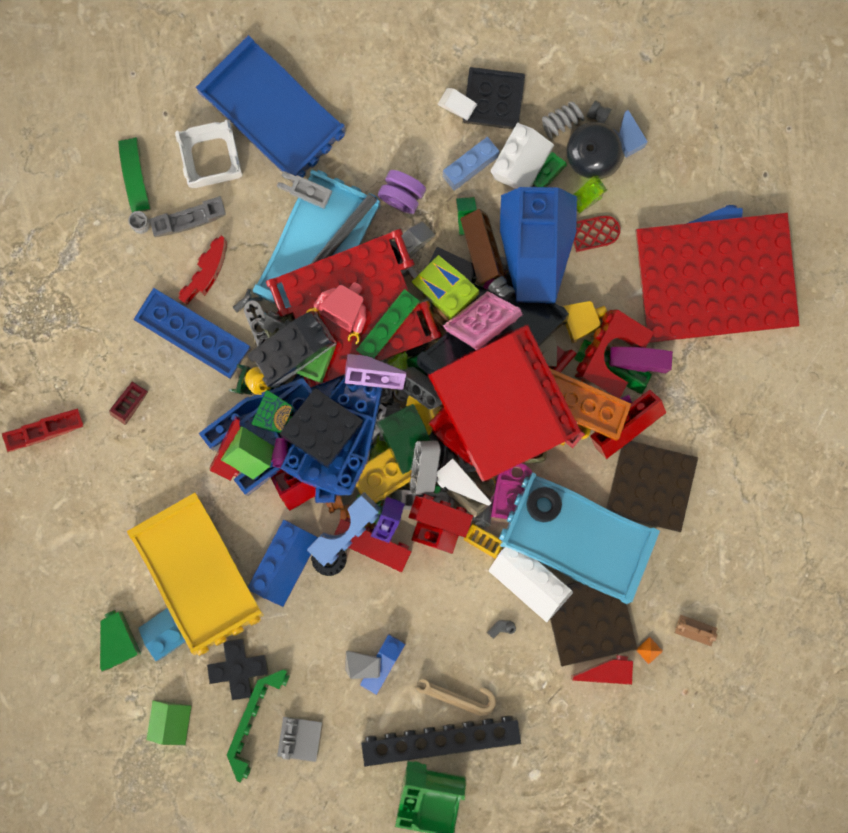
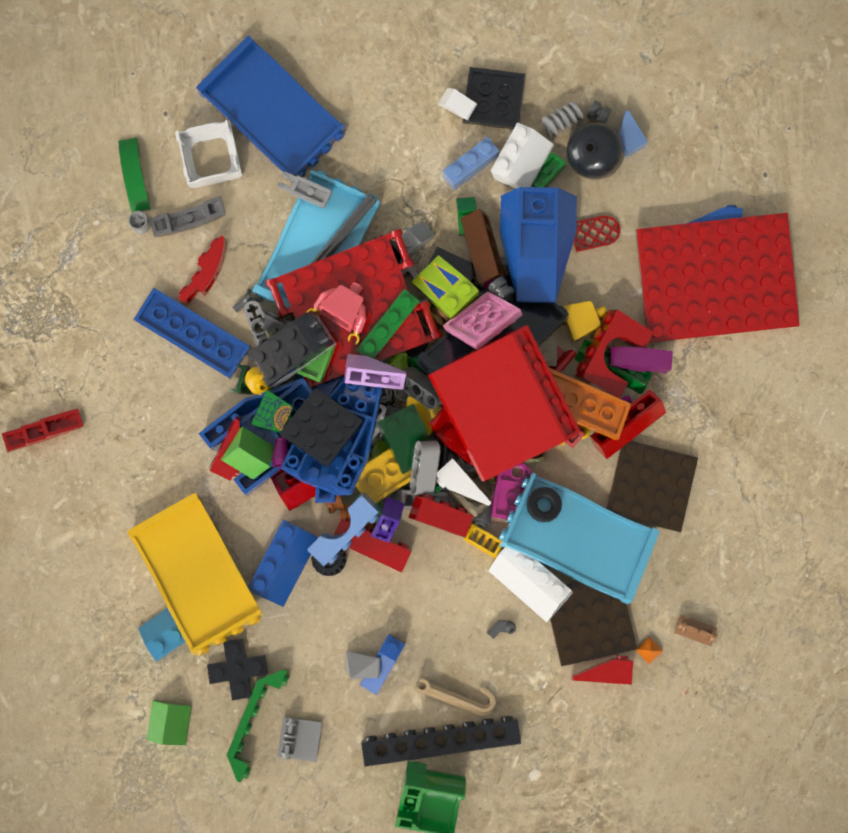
green slope [100,610,141,672] -> none
dark red slope [109,381,148,425] -> none
medium lavender wheel [378,170,426,214] -> none
red slope [411,522,458,554] -> none
clear neon green slope [573,176,608,213] -> none

